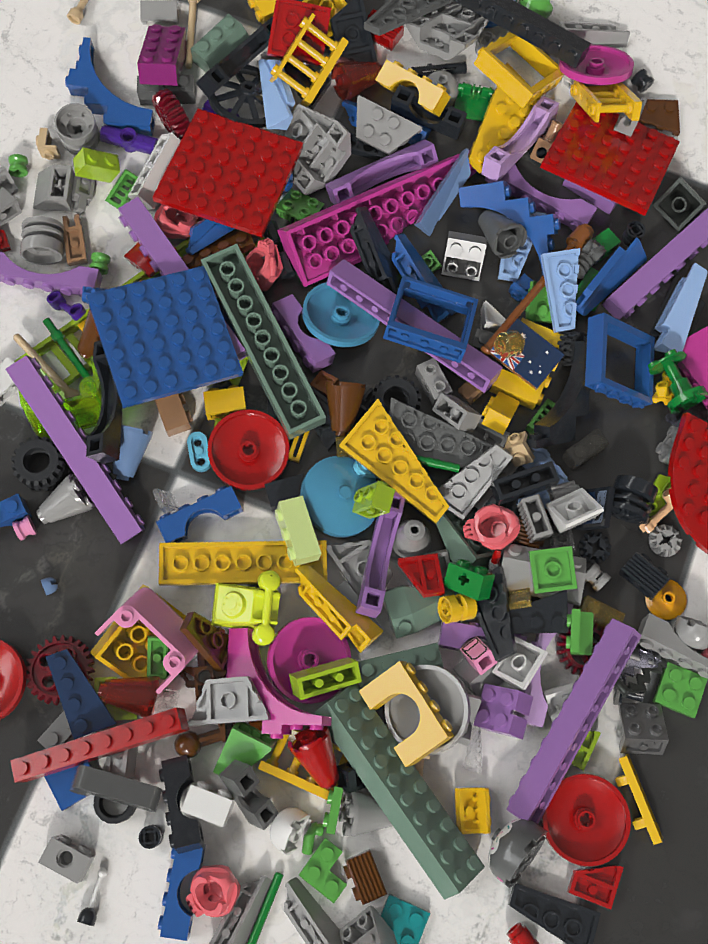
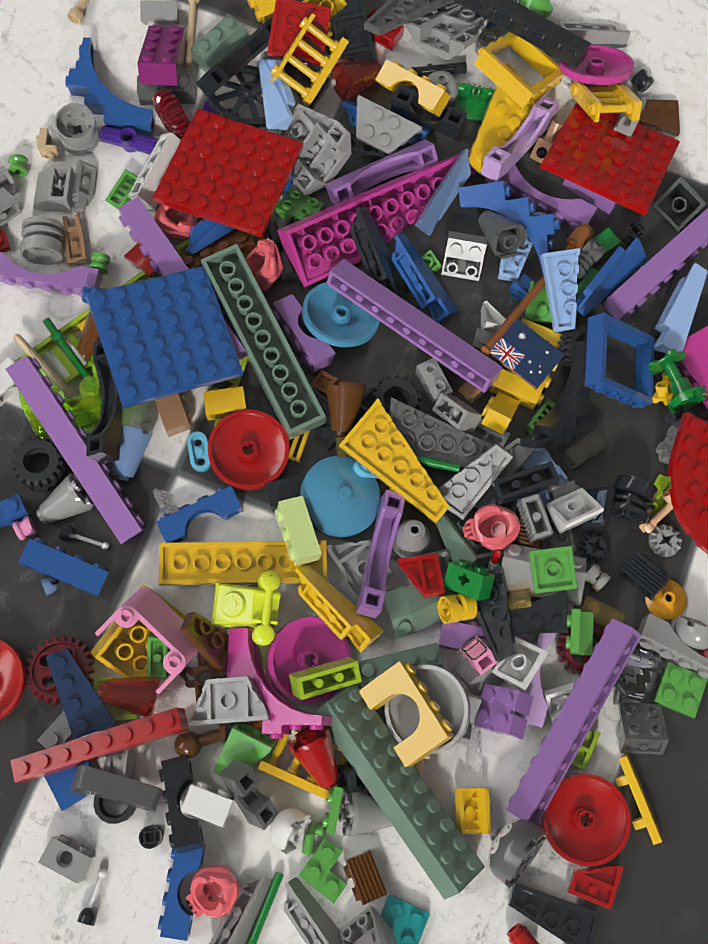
dark purple bar [47,291,86,321] -> none
lime brick [73,147,120,183] -> none
lime brick [352,481,395,519] -> none
blue window [383,275,478,363] -> none
clear yellow head [494,330,525,358] -> none
tan bracket [504,431,535,467] -> none
none -> blue wedge [18,537,109,596]
none -> hinge [59,524,109,550]

